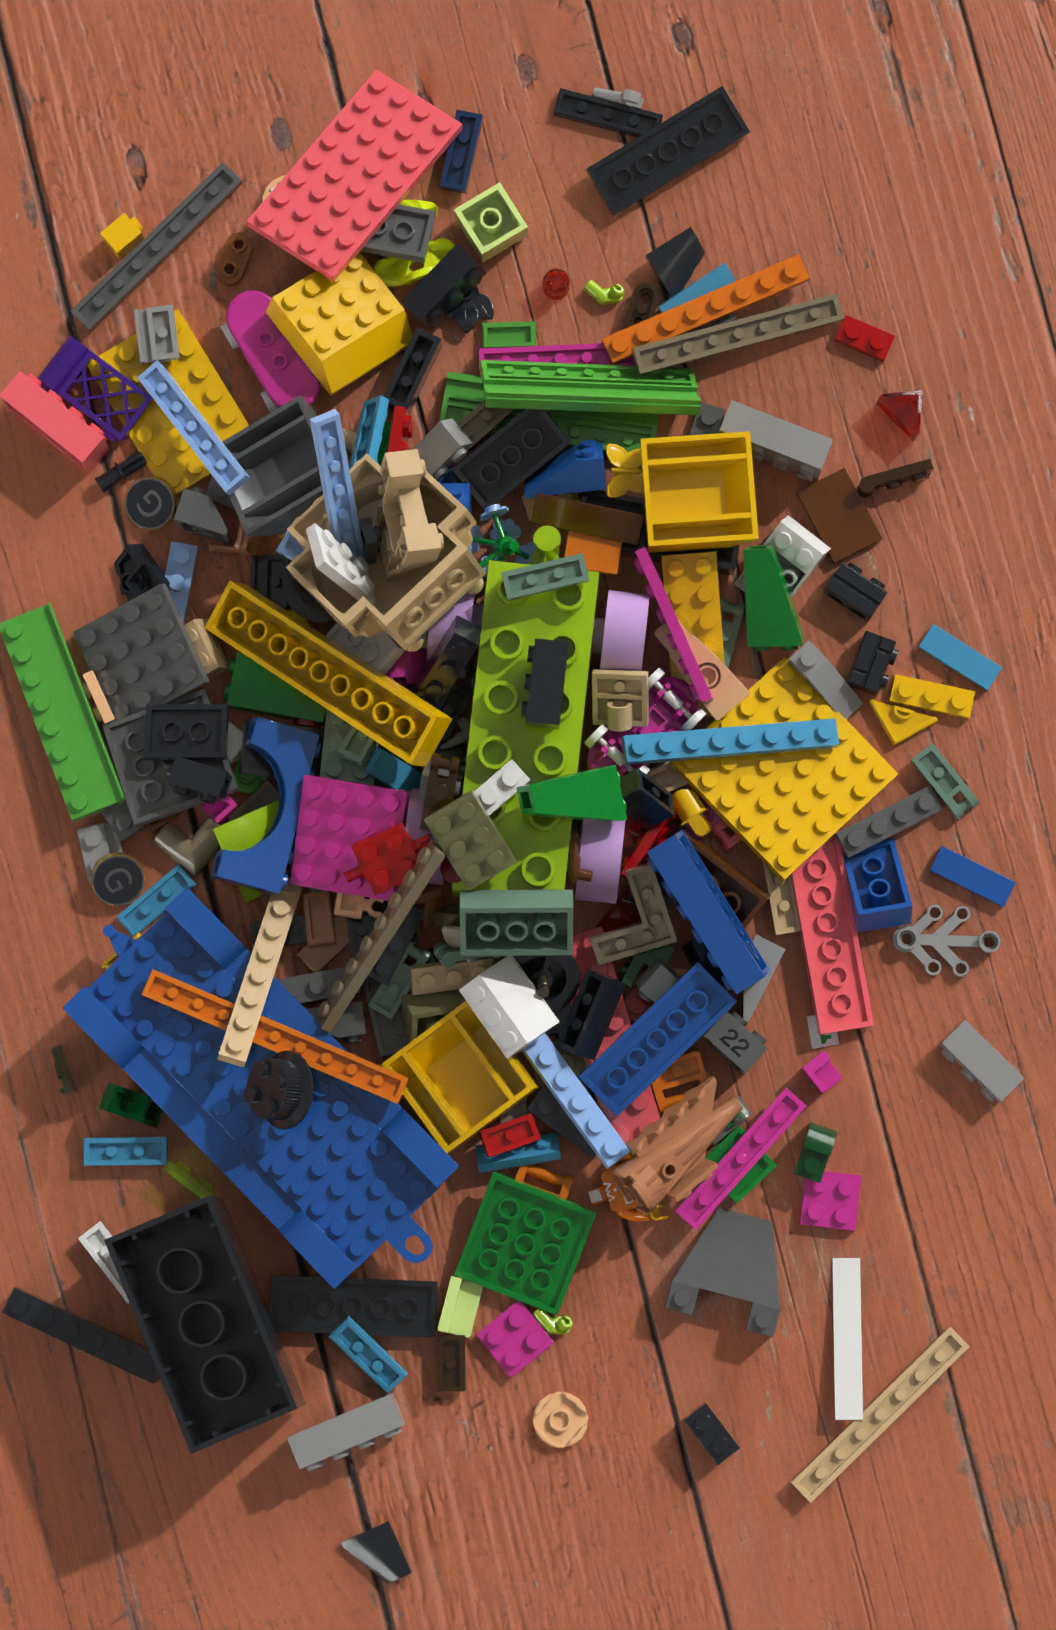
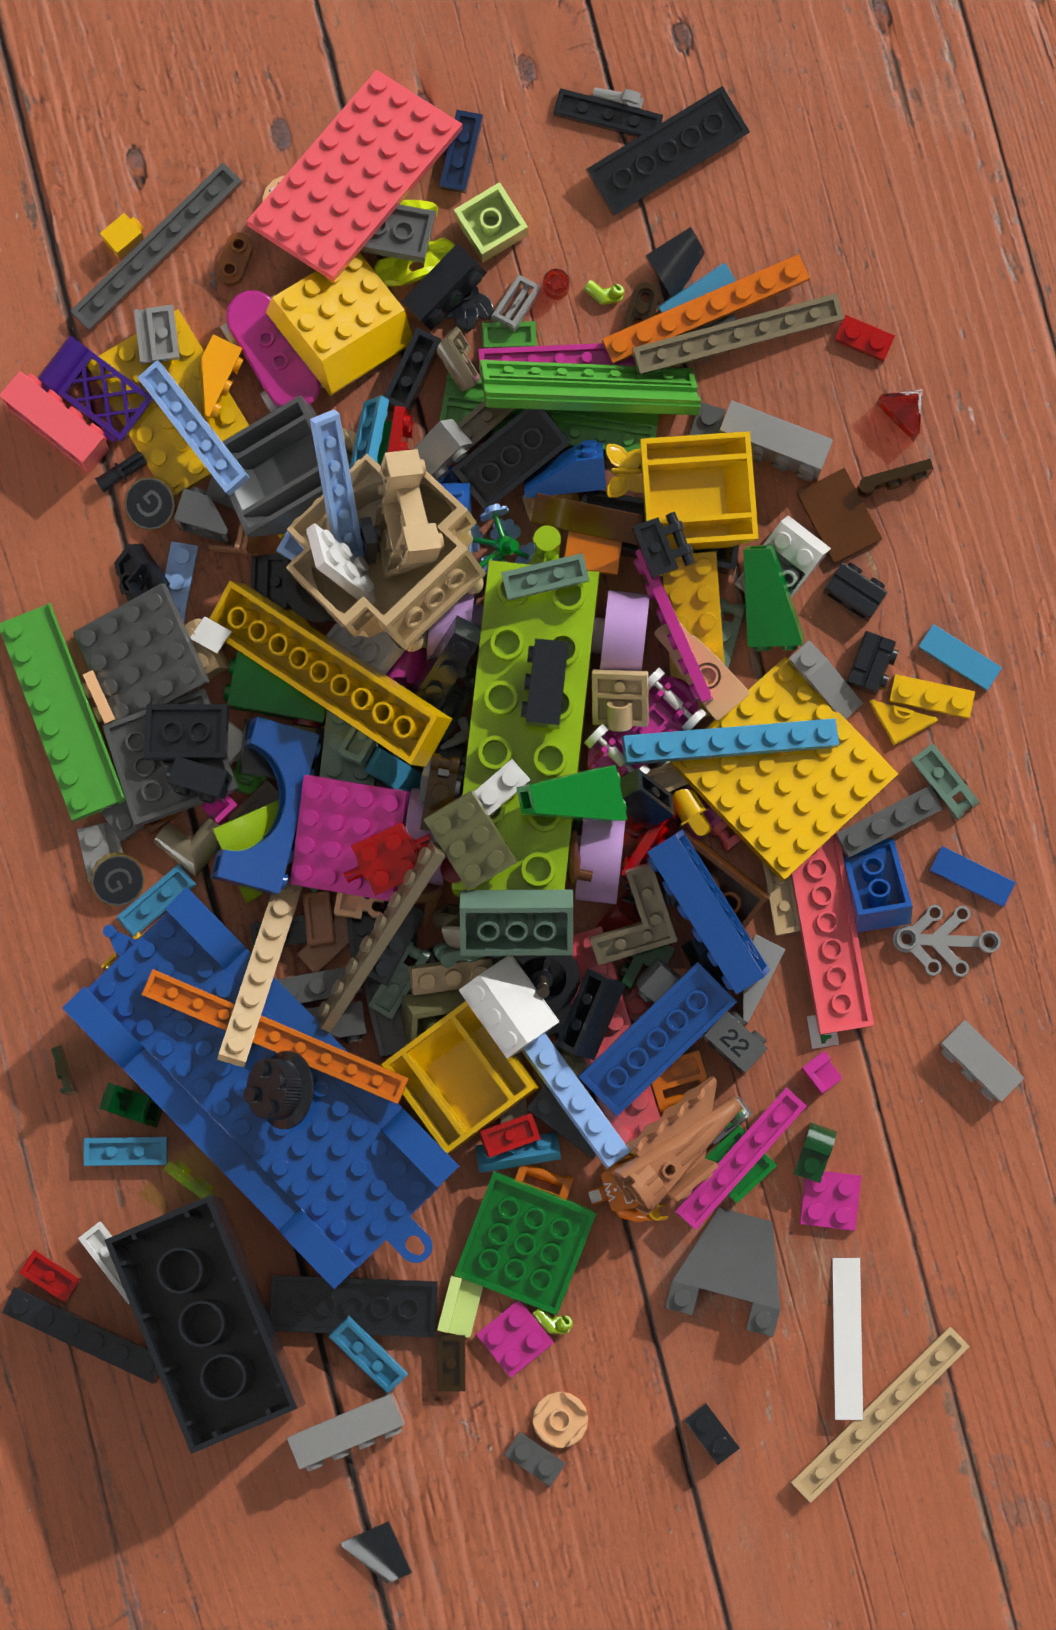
none -> red plate [19,1249,81,1303]
none -> white sticker [190,616,232,653]
none -> light orange slope [199,334,244,422]
none -> dark tan brick [437,326,480,392]
none -> light grey tile [491,274,542,332]
none -> dark grey plate [504,1432,566,1487]
none -> black plate [632,512,695,579]

